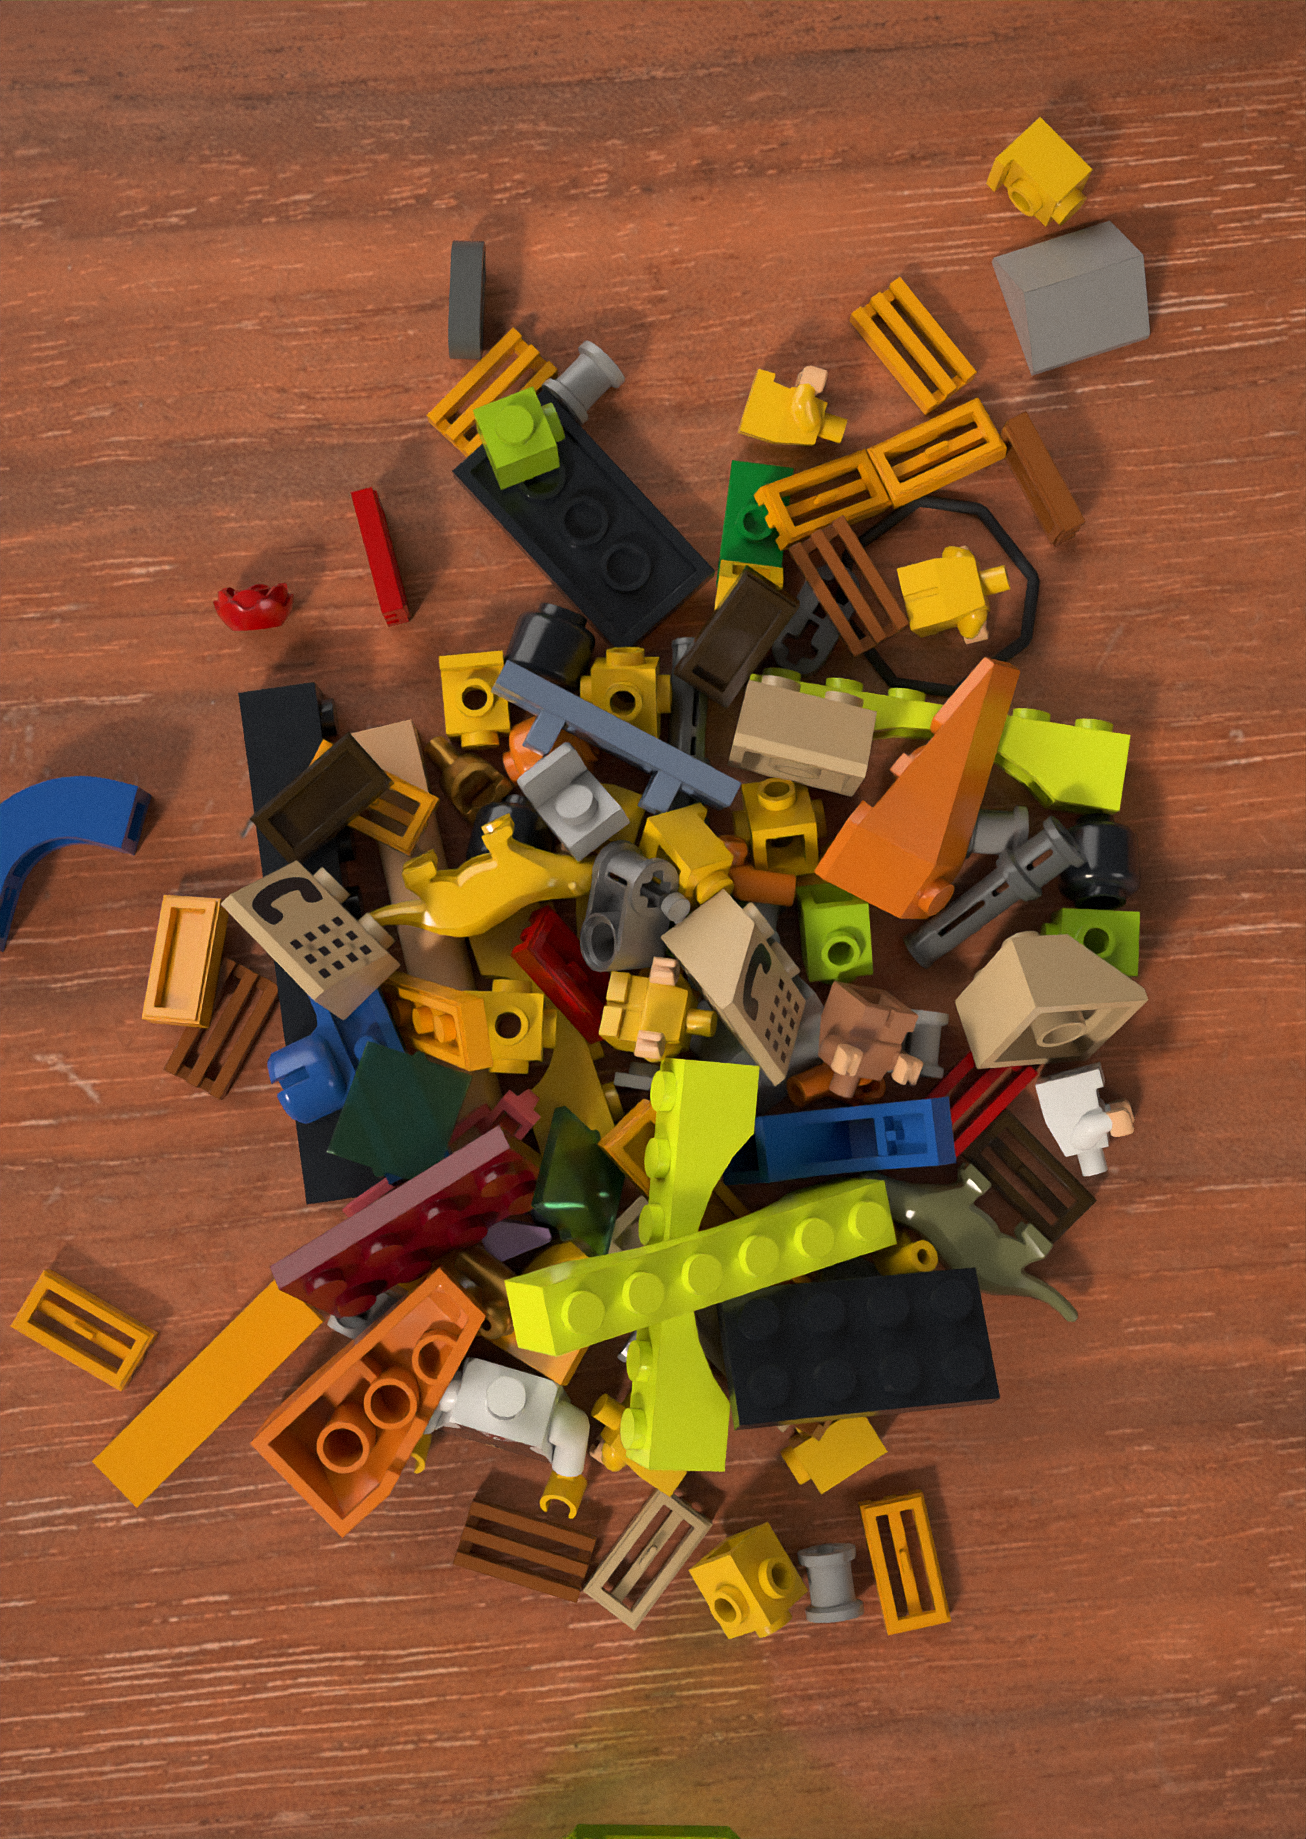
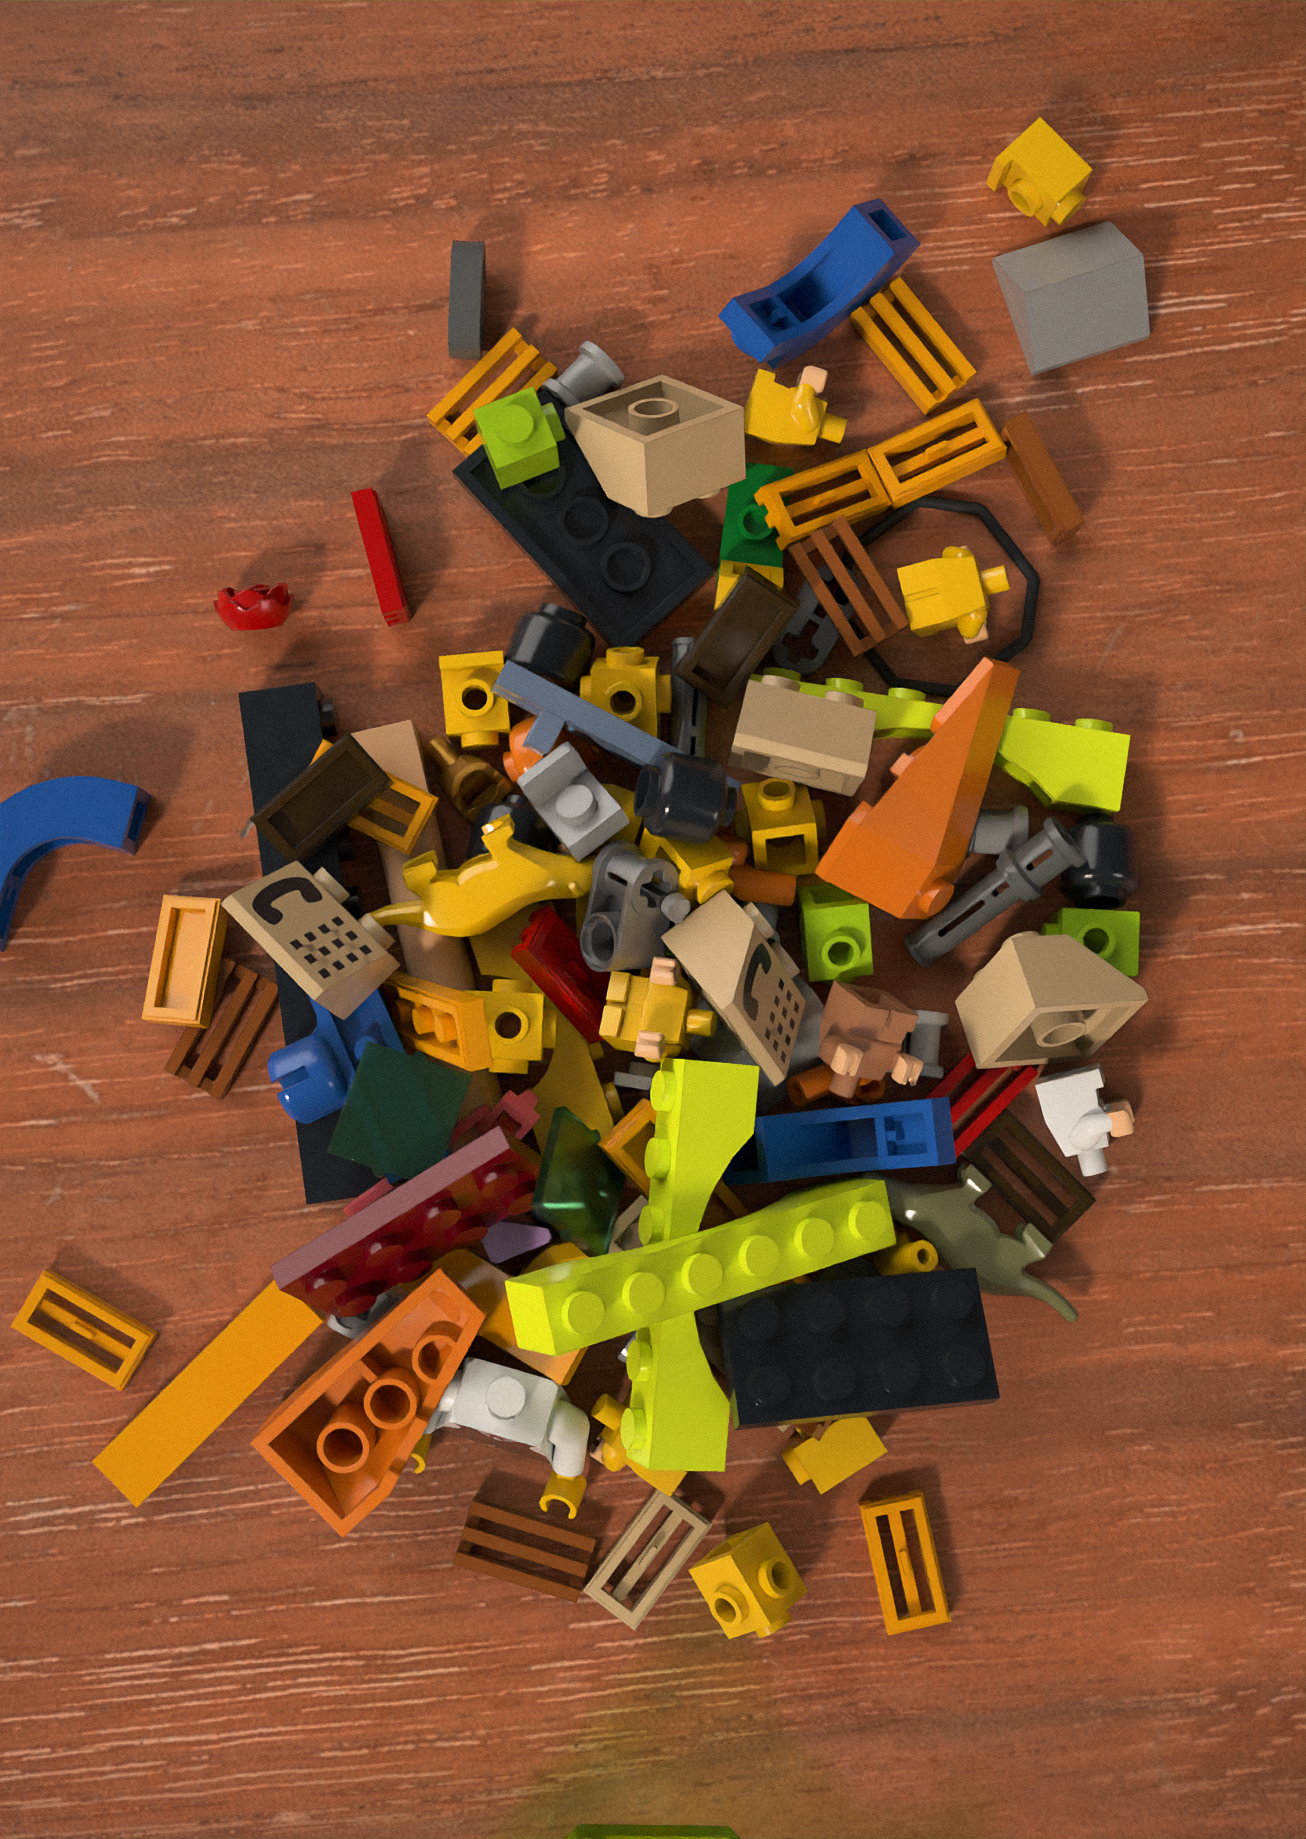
pearl gold arm [454,1243,517,1339] -> none
light grey bush [797,1543,864,1623] -> none
none -> tan slope [564,374,746,518]
none -> black head [634,752,737,844]
none -> blue arch [718,198,921,370]

